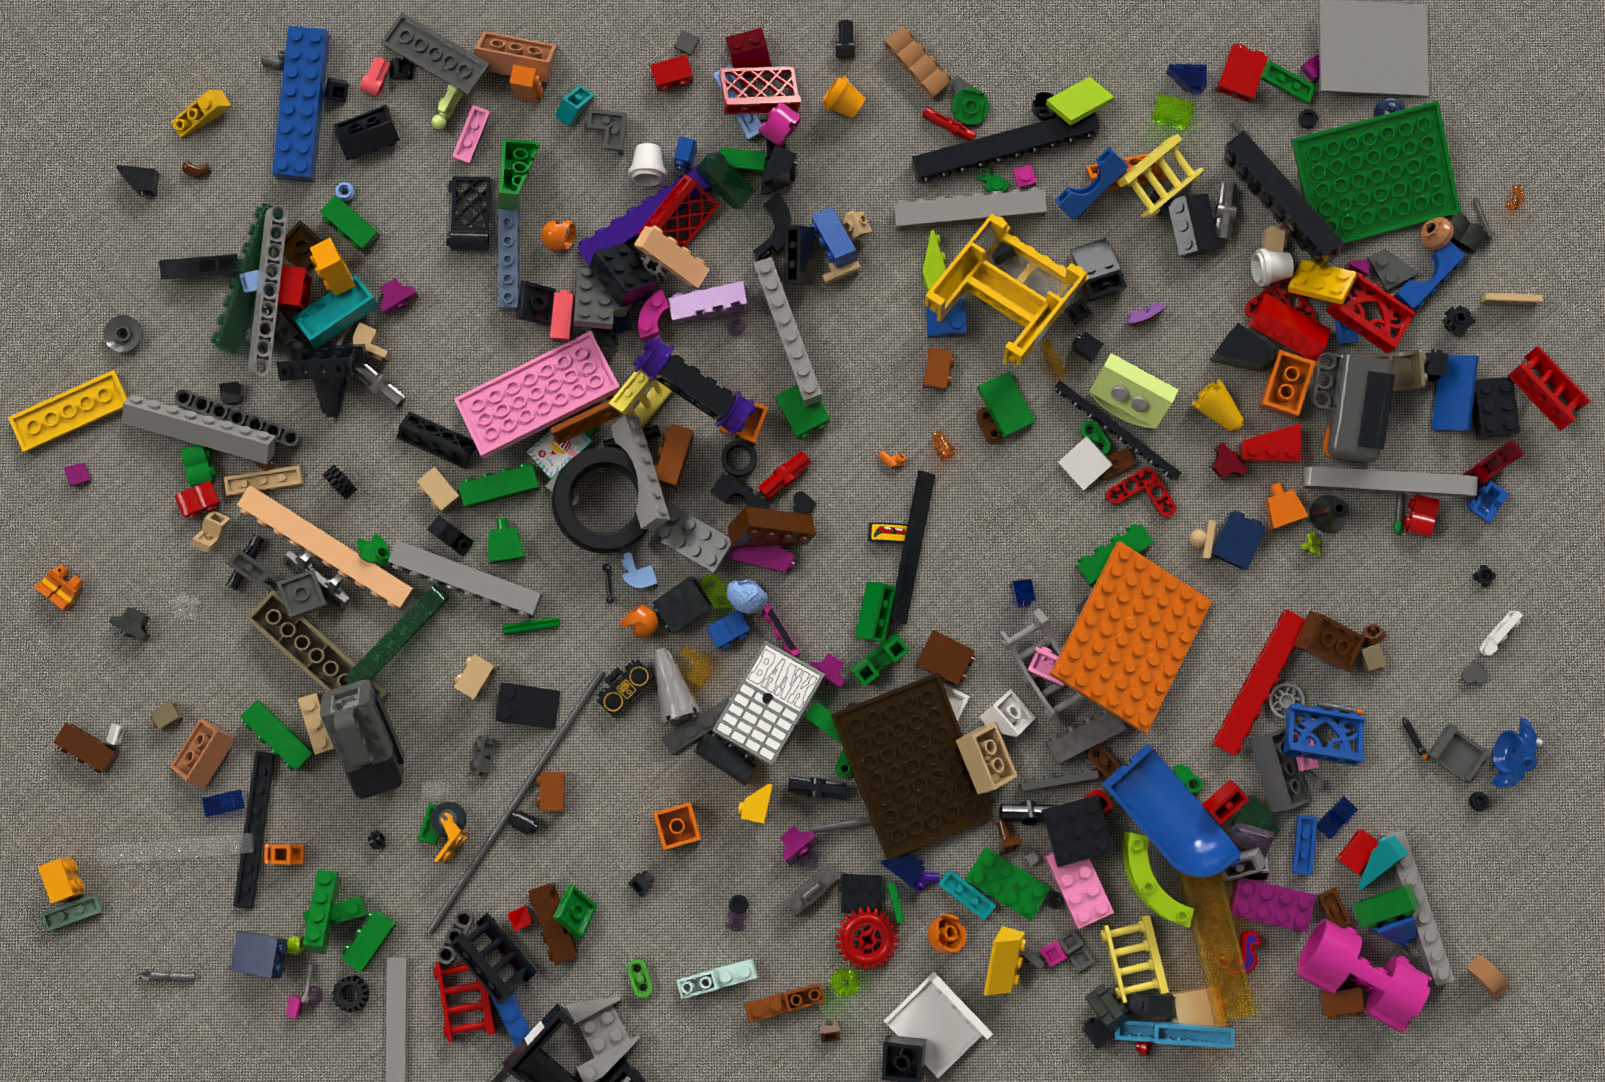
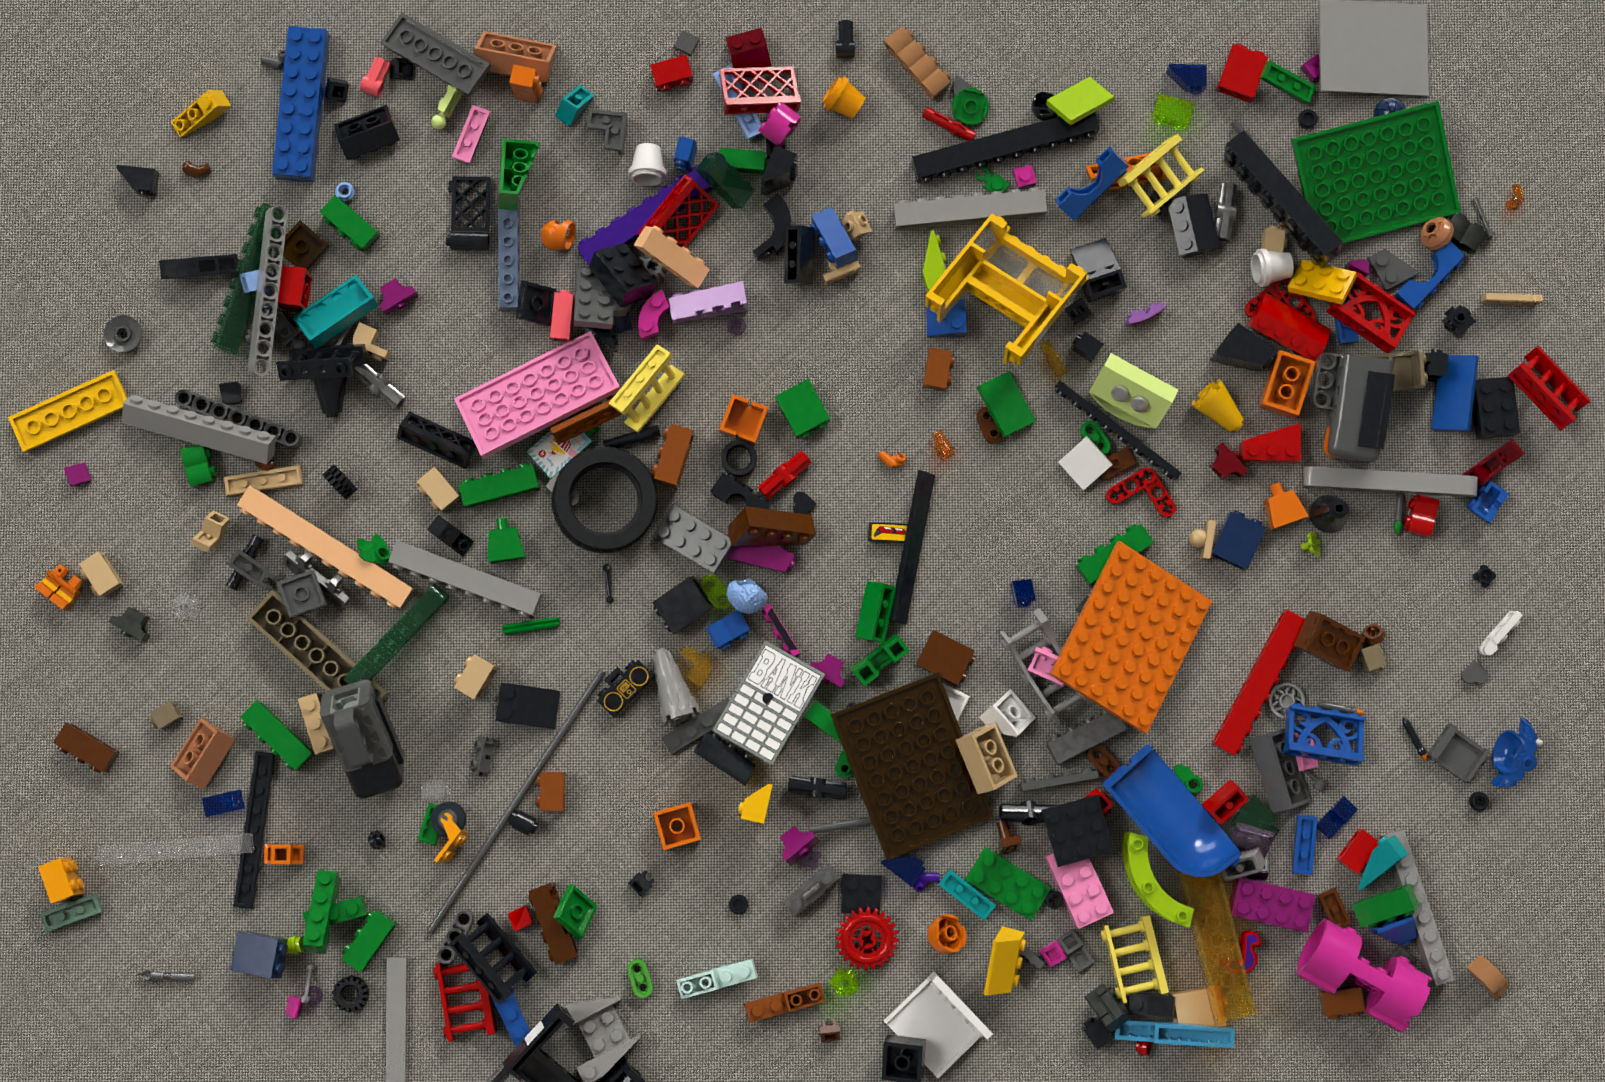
white slope [106,723,125,745] -> none
red brick [174,481,221,520] -> none
light orange brick [310,238,355,296] -> none
light grey arch [611,415,670,530] -> none
orange helmet [619,604,658,638] -> none
light blue brick [621,552,658,590] -> none
brick [633,336,756,436] -> none
clear purple plate [726,911,747,931] -> none
light grey brick [754,257,823,407] -> none
green tile [886,882,905,923] -> none
black slope [992,242,1016,265] -> none
light grey piece [1024,850,1041,867] -> none
none -> tan brick [79,551,124,597]

